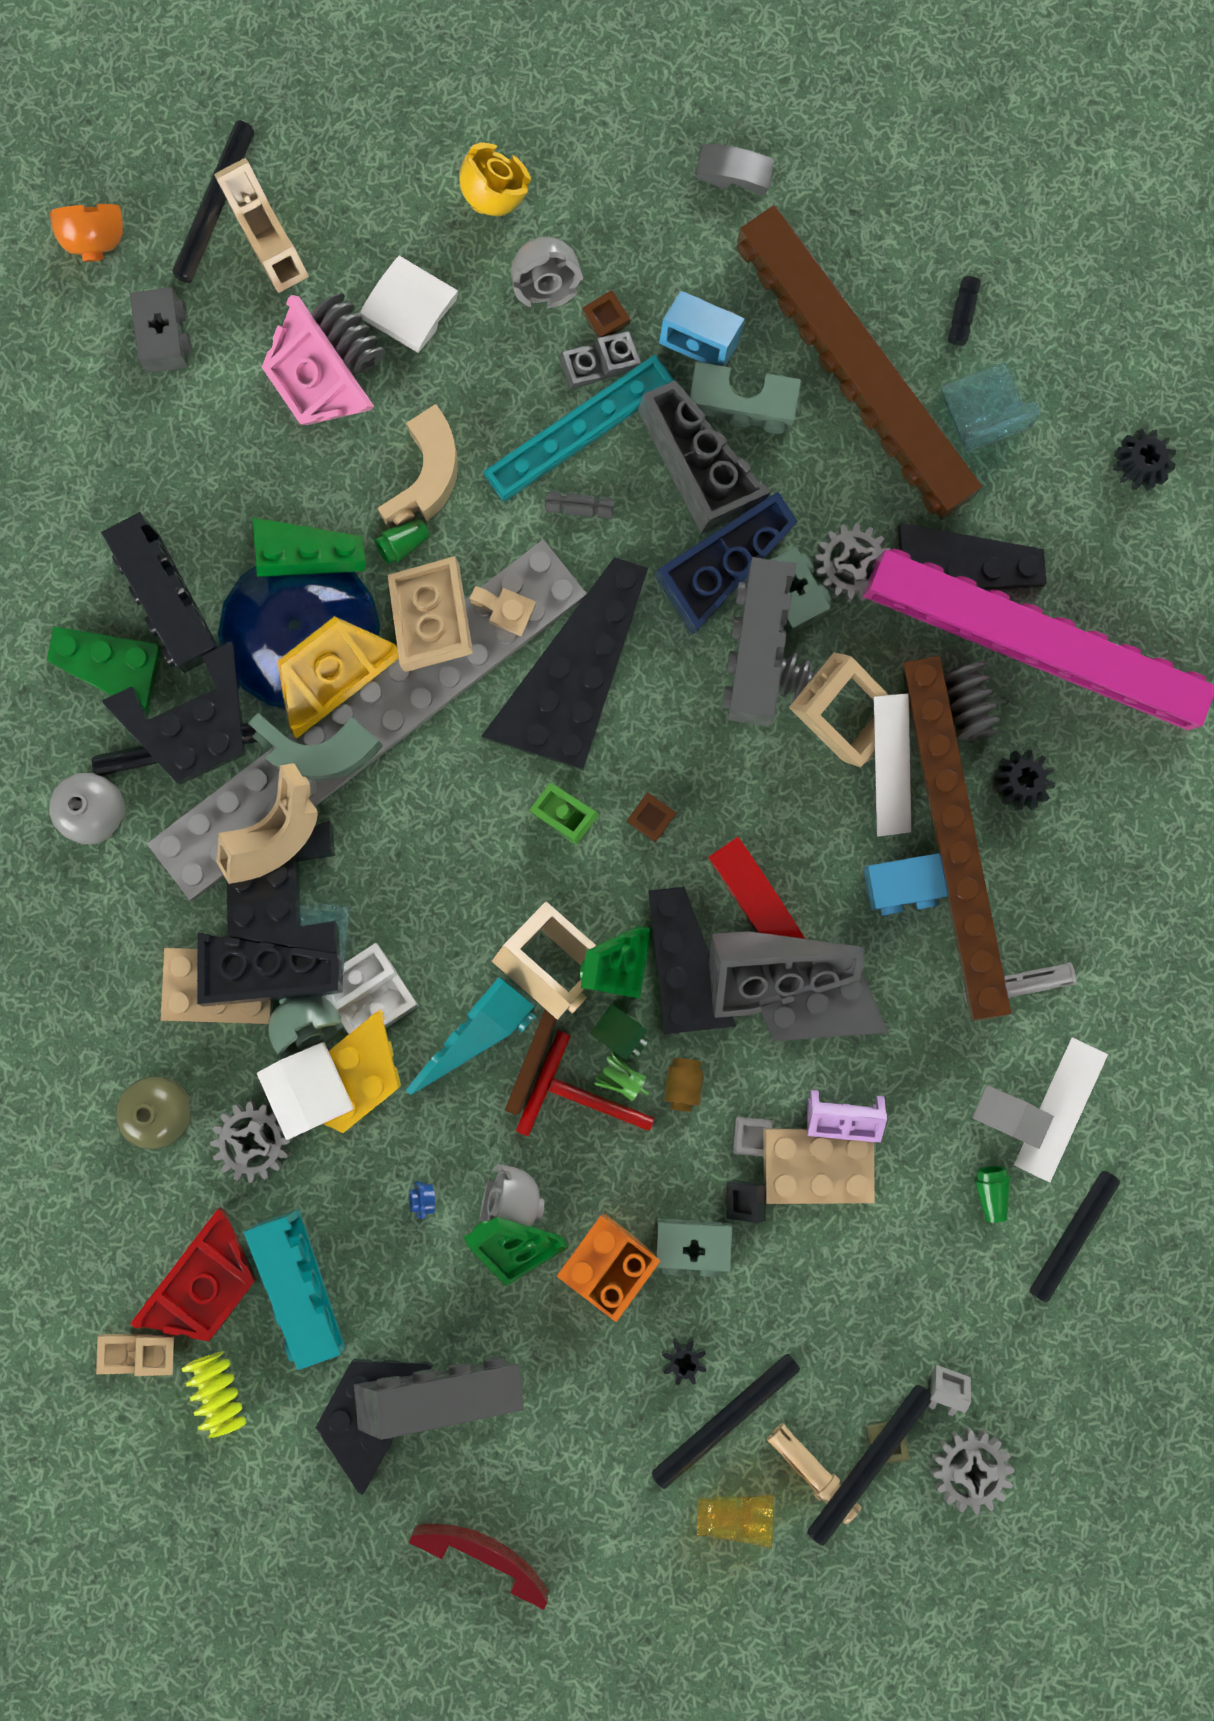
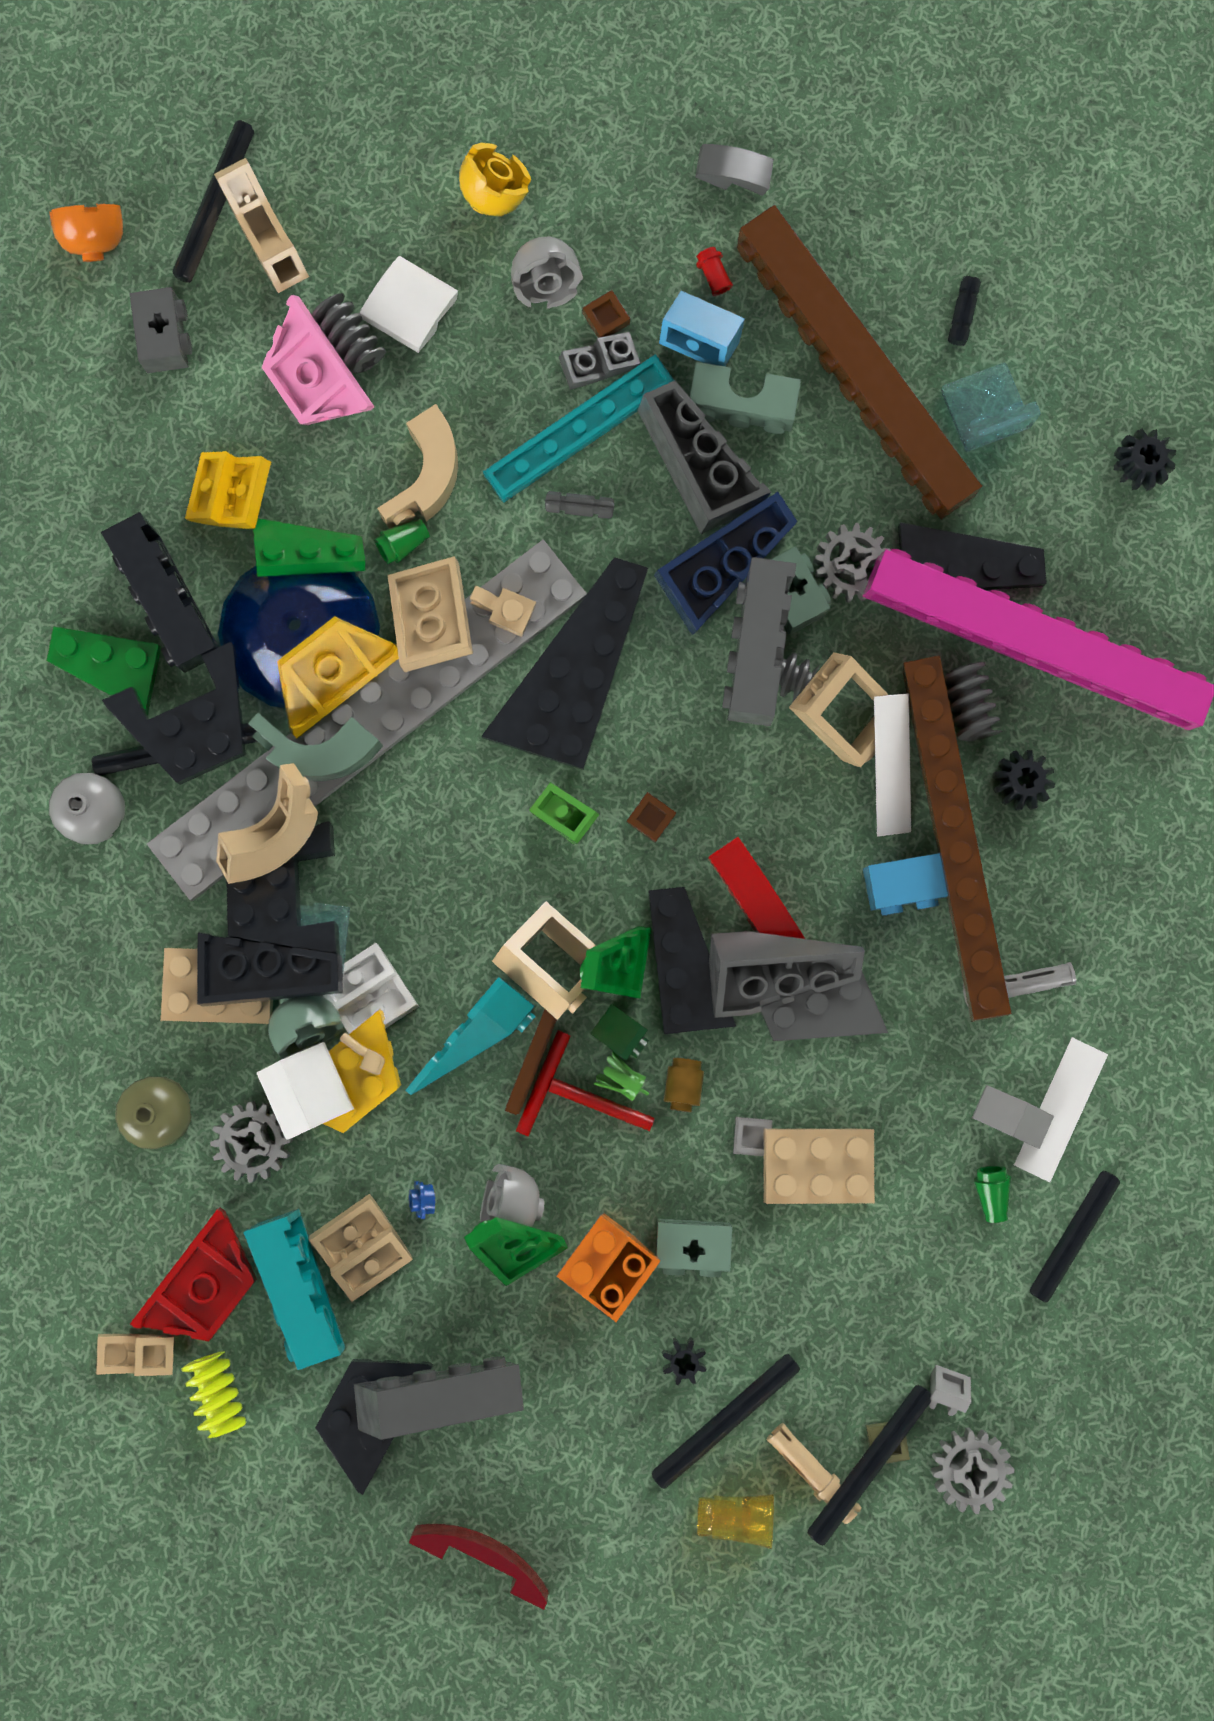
black plate [727,1180,766,1223] -> none
lavender hinge [807,1090,887,1143] -> none
none -> yellow slope [185,451,271,529]
none -> tan slope [309,1194,413,1302]
none -> tan hand [340,1033,385,1075]
none -> red pin [696,247,733,296]

